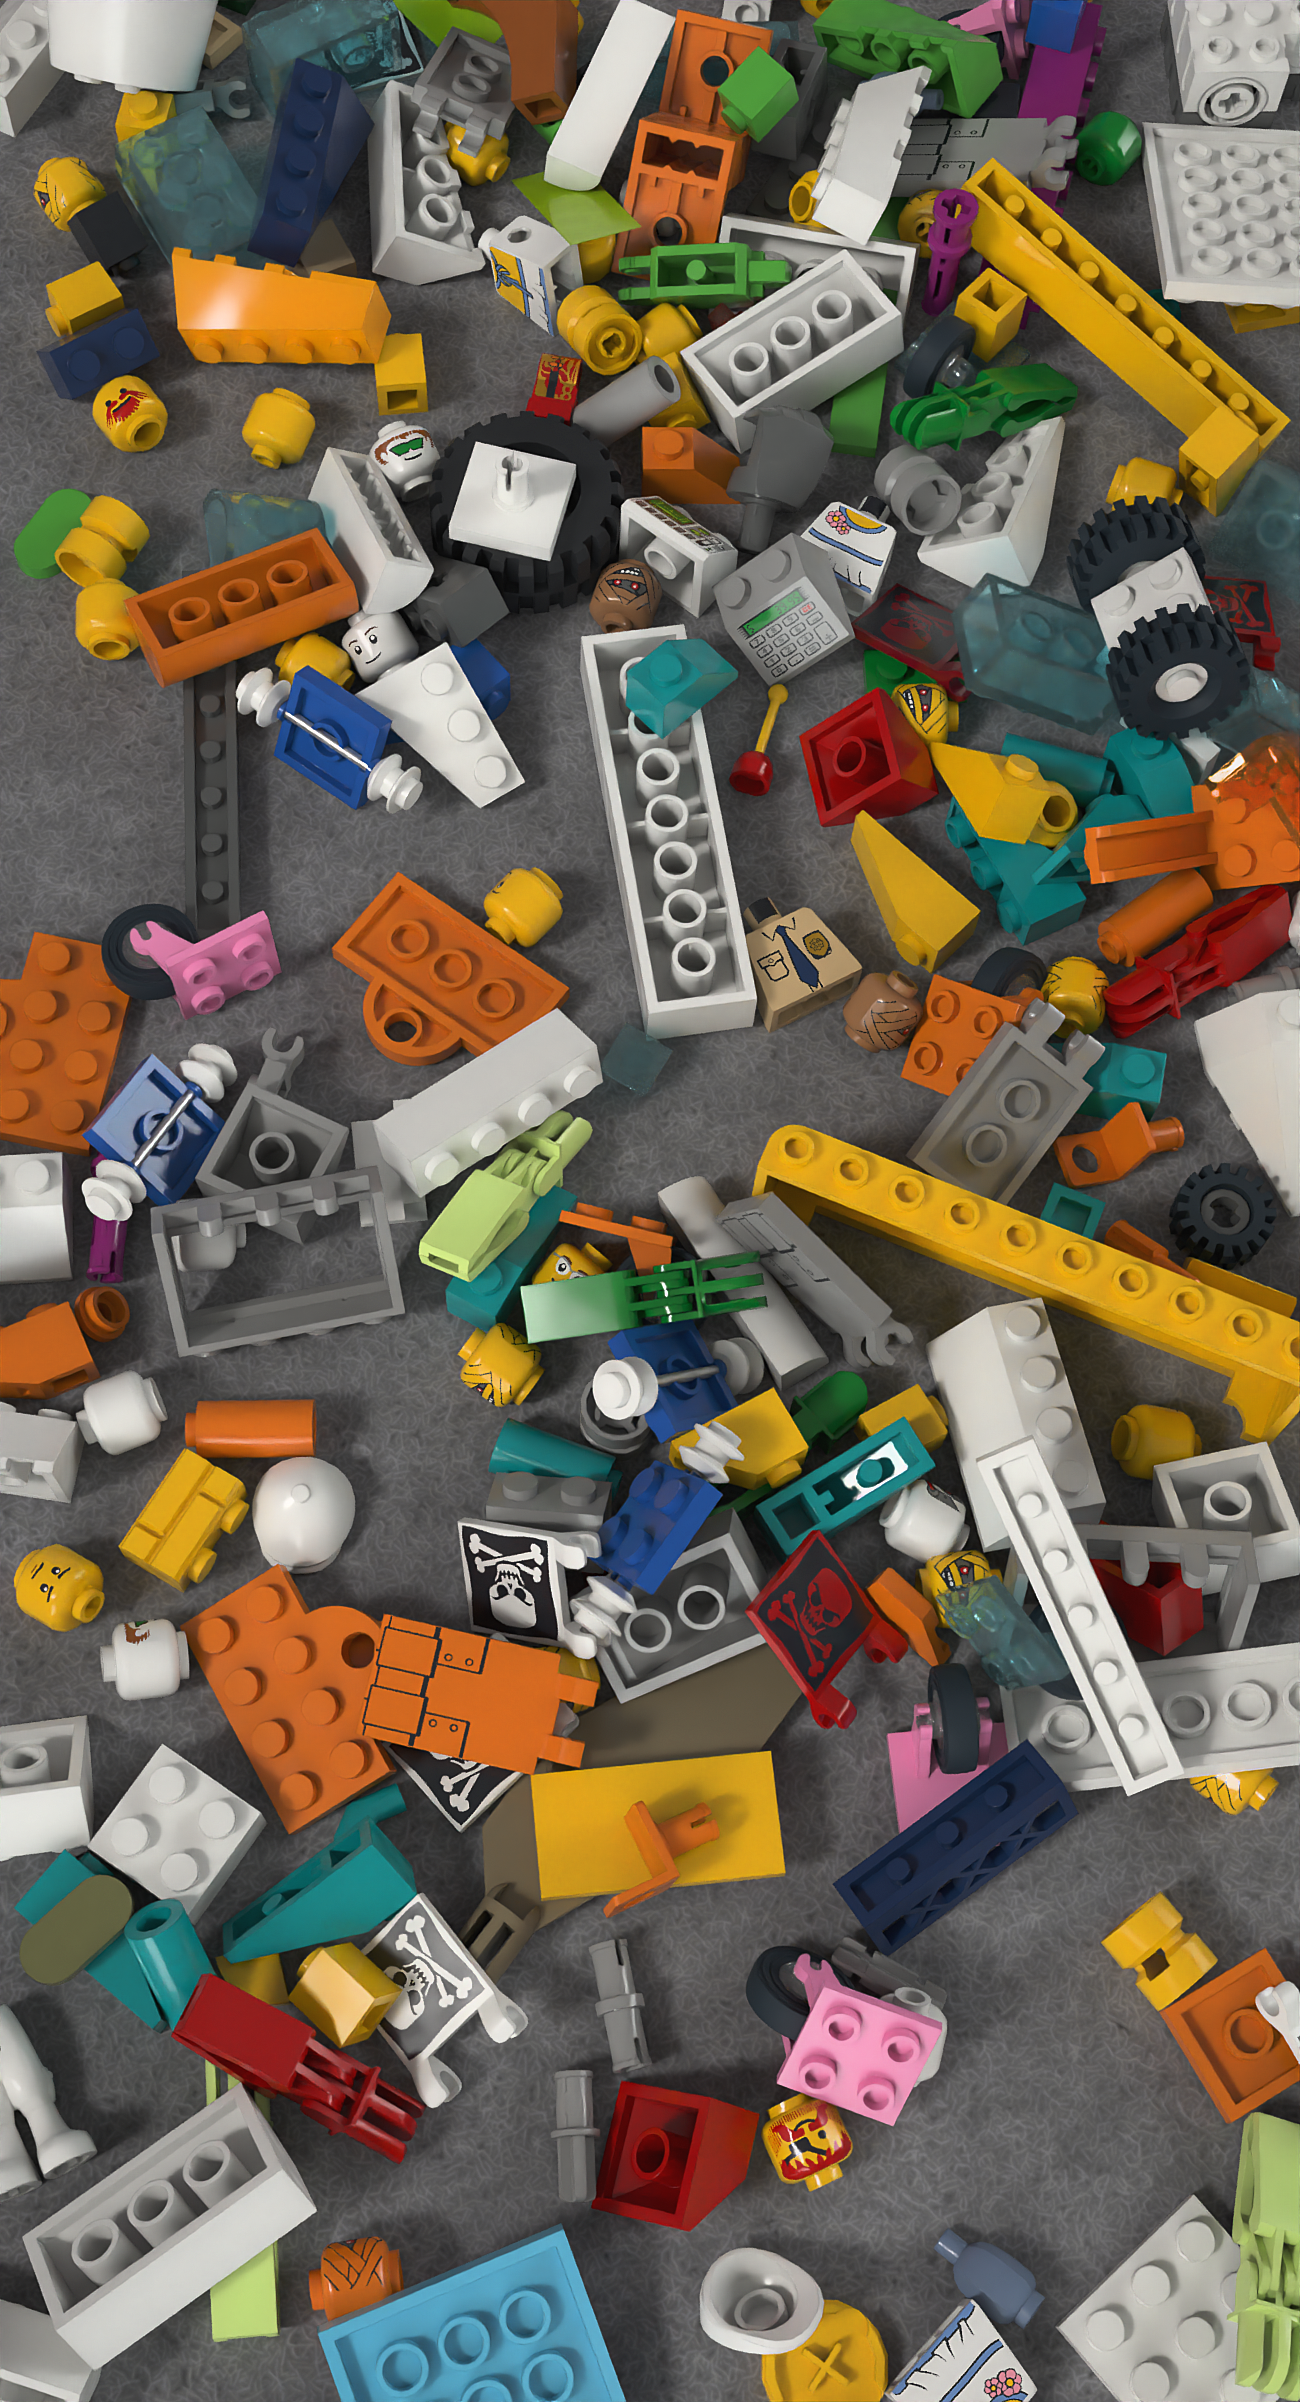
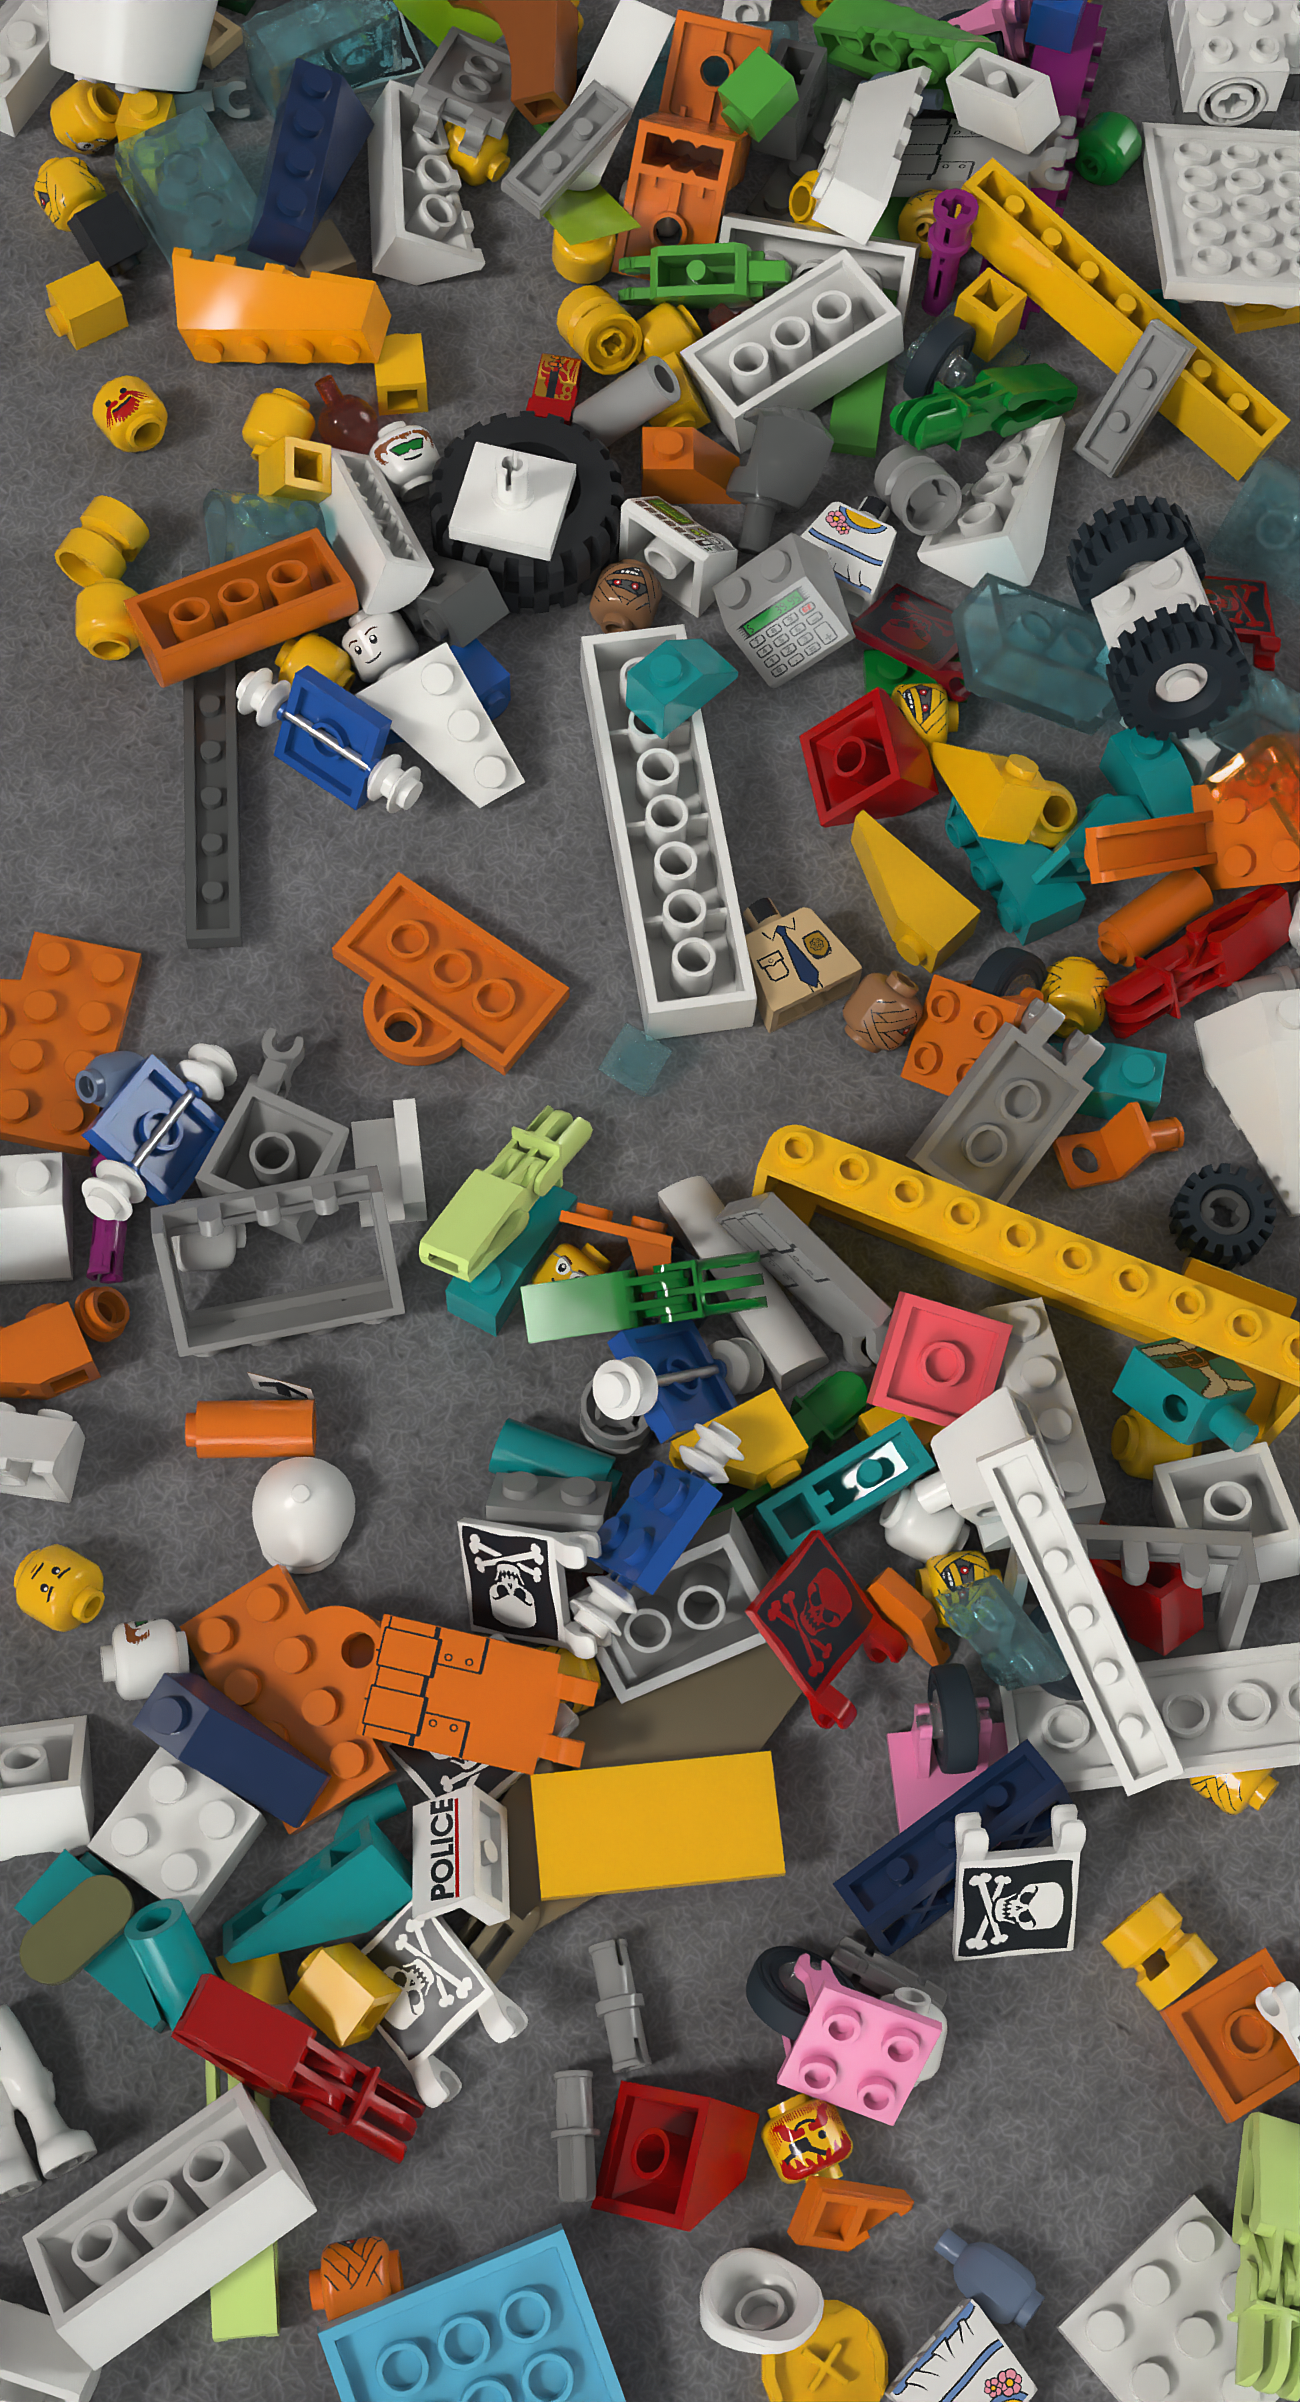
bright green tile [14,489,92,579] -> none
dark blue brick [36,308,160,400] -> none
white head [76,1370,168,1455] -> none
bright pink plate [101,904,282,1020] -> none
yellow brick [118,1448,249,1593] -> none
white wedge [373,1008,603,1198] -> none
yellow head [457,1323,545,1407] -> none
white torso [478,215,584,337] -> none
yellow head [483,867,563,947] -> none
orange bracket [603,1800,720,1918] -> none
red hinge [729,684,788,797] -> none
teal brick [1000,732,1115,808] -> none
teal plate [1039,1182,1106,1240] -> none
orange axle [1104,1219,1201,1283] -> none
yellow head [1105,457,1184,512] -> none
yellow slope [1179,404,1259,517] -> none
none -> yellow head [50,79,121,155]
none -> sand blue plant [75,1051,169,1108]
none -> dark blue slope [132,1673,332,1828]
none -> sticker [247,1372,317,1405]
none -> yellow brick [259,435,331,513]
none -> clear red piece [315,375,379,455]
none -> white panel [412,1784,510,1926]
none -> light grey tile [501,79,632,220]
none -> orange tile [787,2175,914,2252]
none -> coral plate [866,1291,1013,1427]
none -> white torso [914,1385,1066,1525]
none -> white brick [946,47,1061,155]
none -> flag [952,1804,1086,1961]
none -> light grey tile [1072,318,1197,478]
none -> teal torso [1112,1337,1259,1452]

